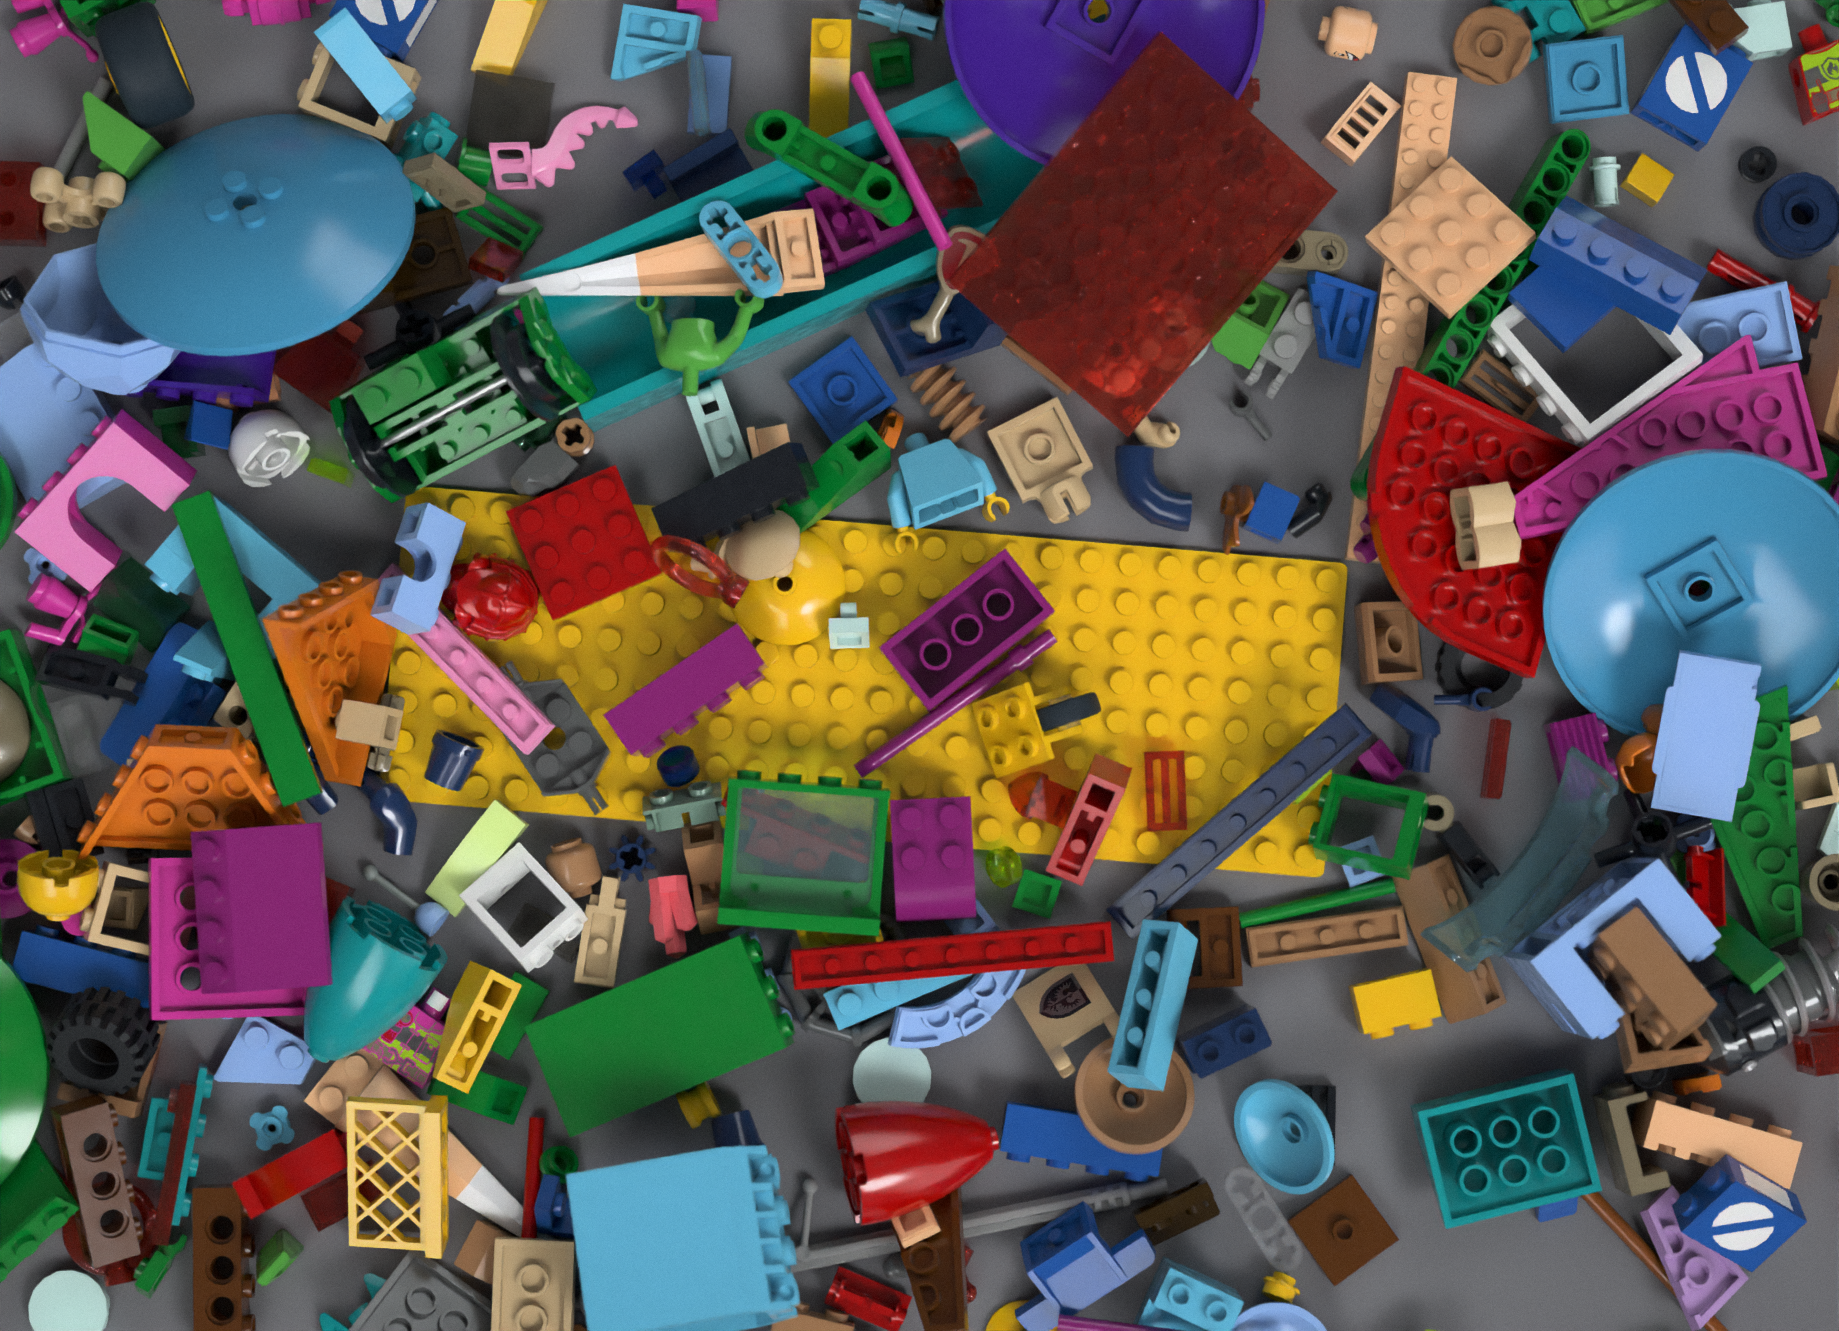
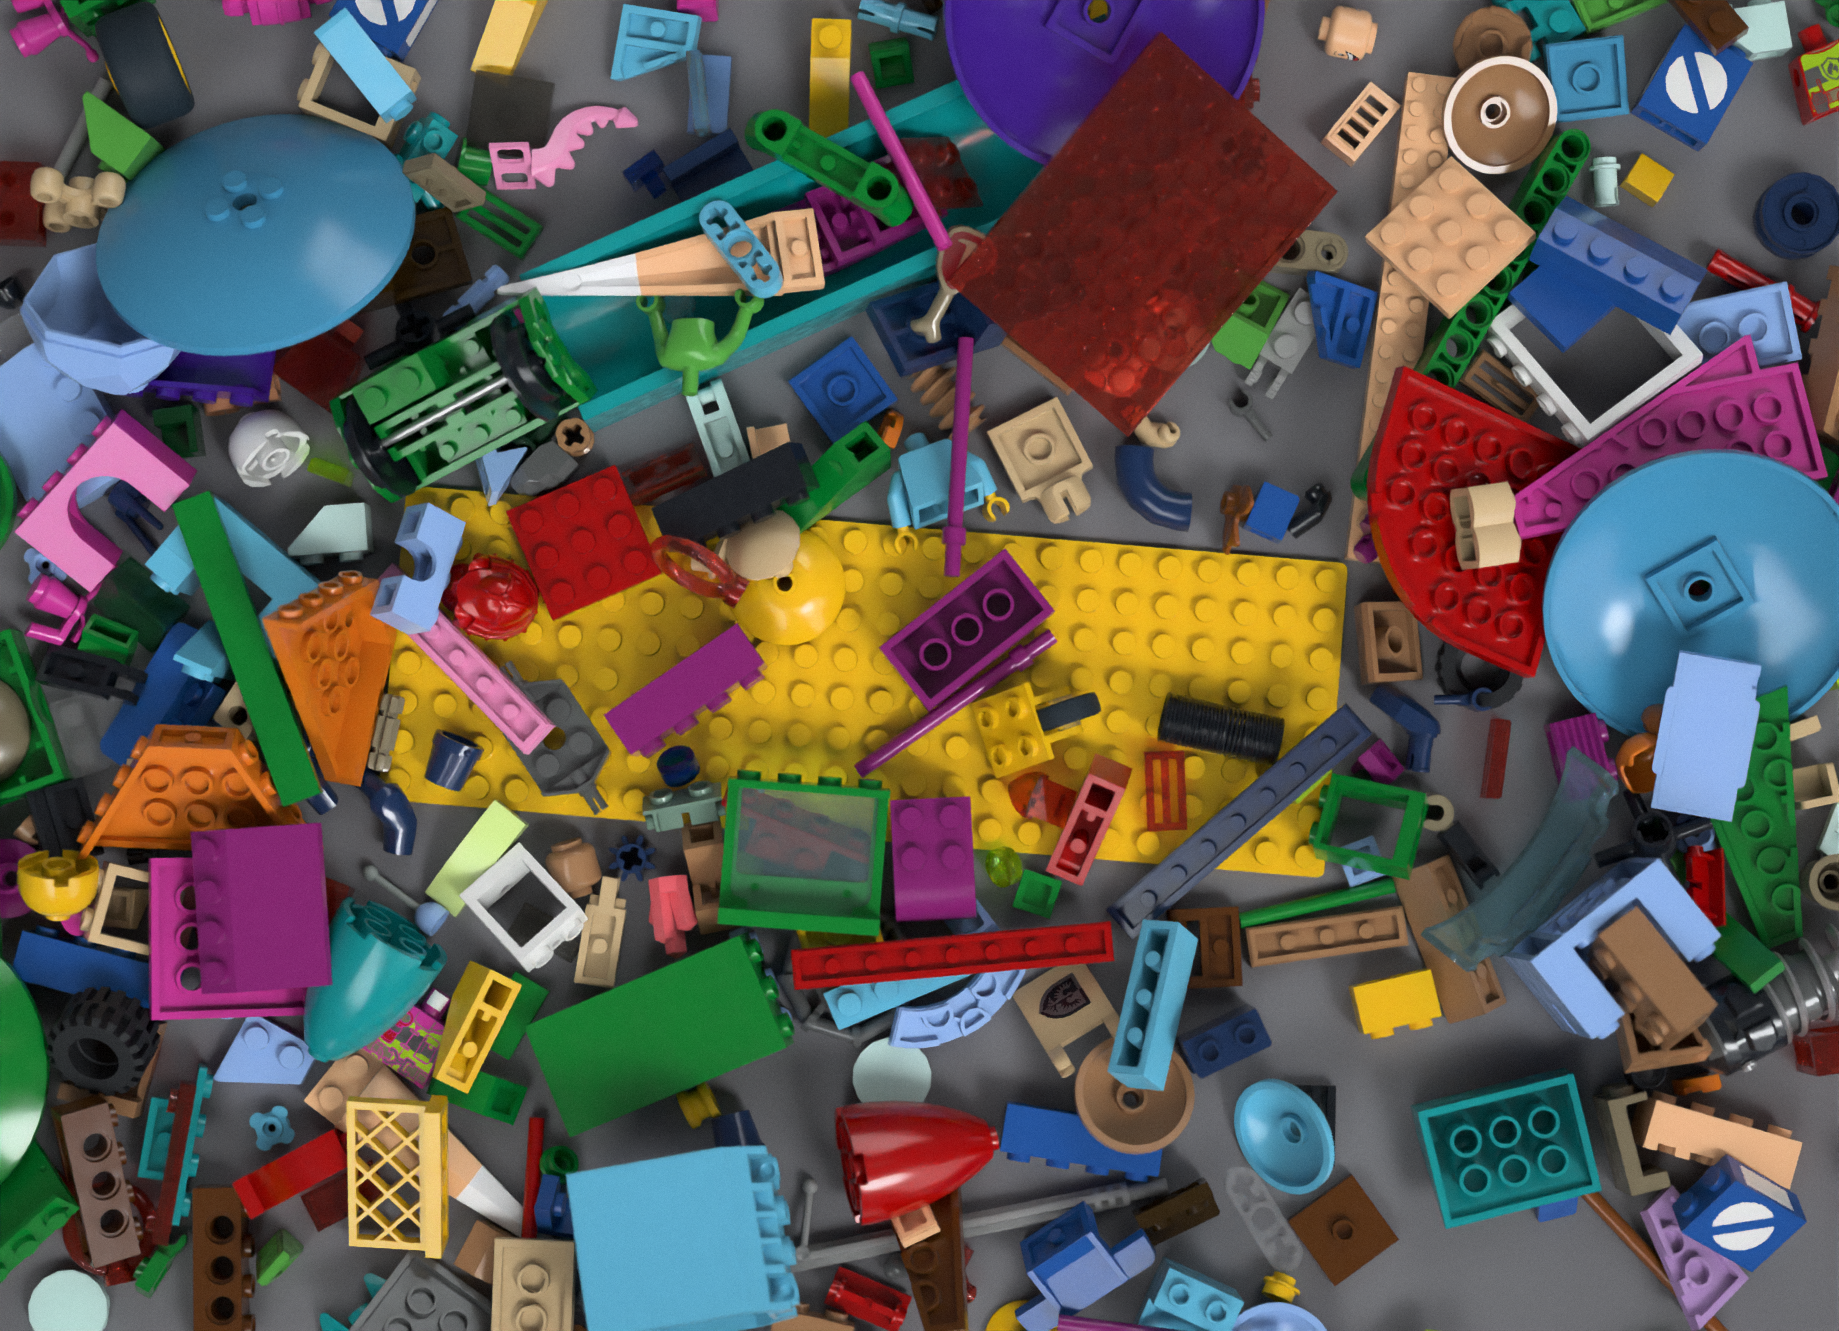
blue slope [184,400,233,450] -> none
tan brick [335,699,403,750] -> none
clear red tile [468,237,523,283] -> none
light aqua tile [829,602,870,649] -> none
black bush [1738,146,1777,183] -> none
none -> dark blue plant [108,480,179,556]
none -> light aqua slope [288,502,374,565]
none -> light blue slope [475,447,528,506]
none -> clear red plate [621,442,707,507]
none -> magenta bar [942,337,974,577]
none -> black piece [1157,692,1285,766]
none -> medium nougat dish [1441,55,1557,174]

